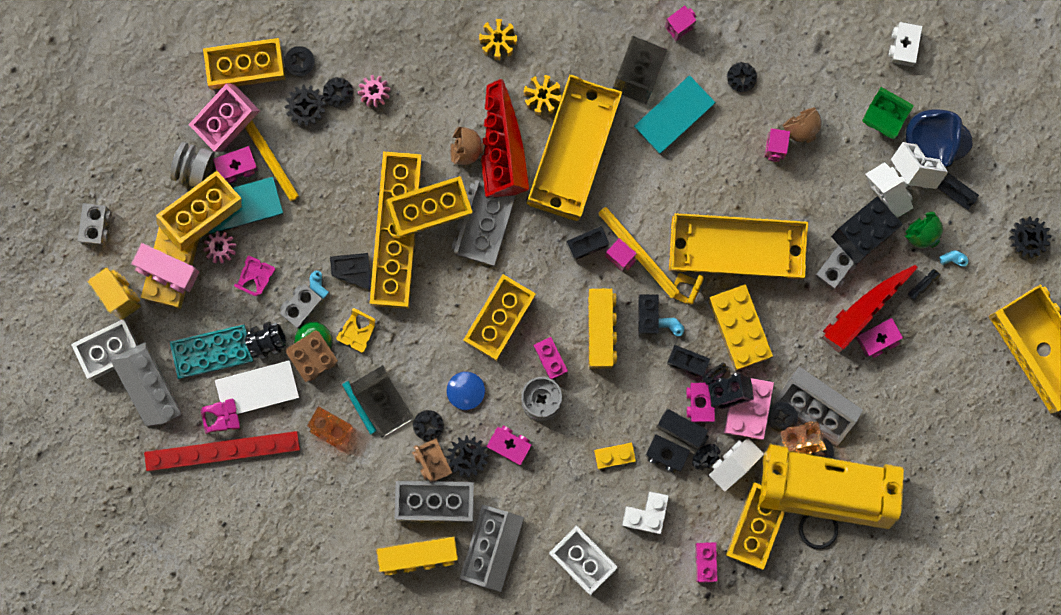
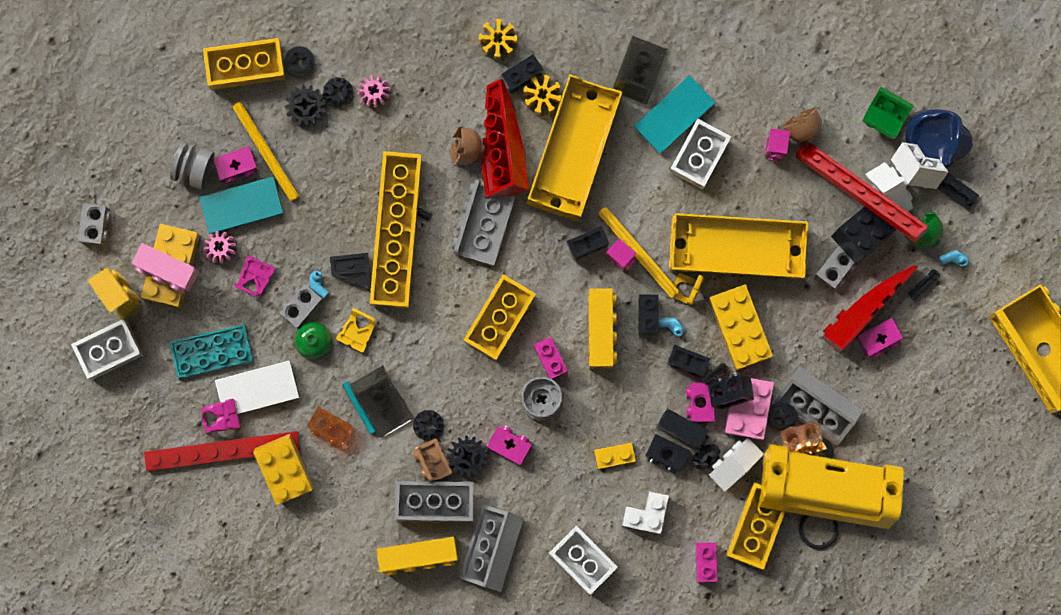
light grey slope [110,343,181,426] -> none
yellow brick [156,171,242,252] -> none
bright pink brick [189,83,260,152] -> none
black piece [245,321,286,359] -> none
medium nougat bracket [286,331,338,382] -> none
yellow brick [386,176,473,239] -> none
blue dish [447,372,485,410] -> none
dark pink brick [665,5,697,41] -> none
black gear [727,62,757,92] -> none
white brick [889,22,922,67] -> none
black gear [1008,216,1052,259] -> none
none -> yellow brick [253,433,313,505]
none -> black brick [501,54,544,94]
none -> white brick [669,119,731,190]
none -> red plate [795,143,928,242]

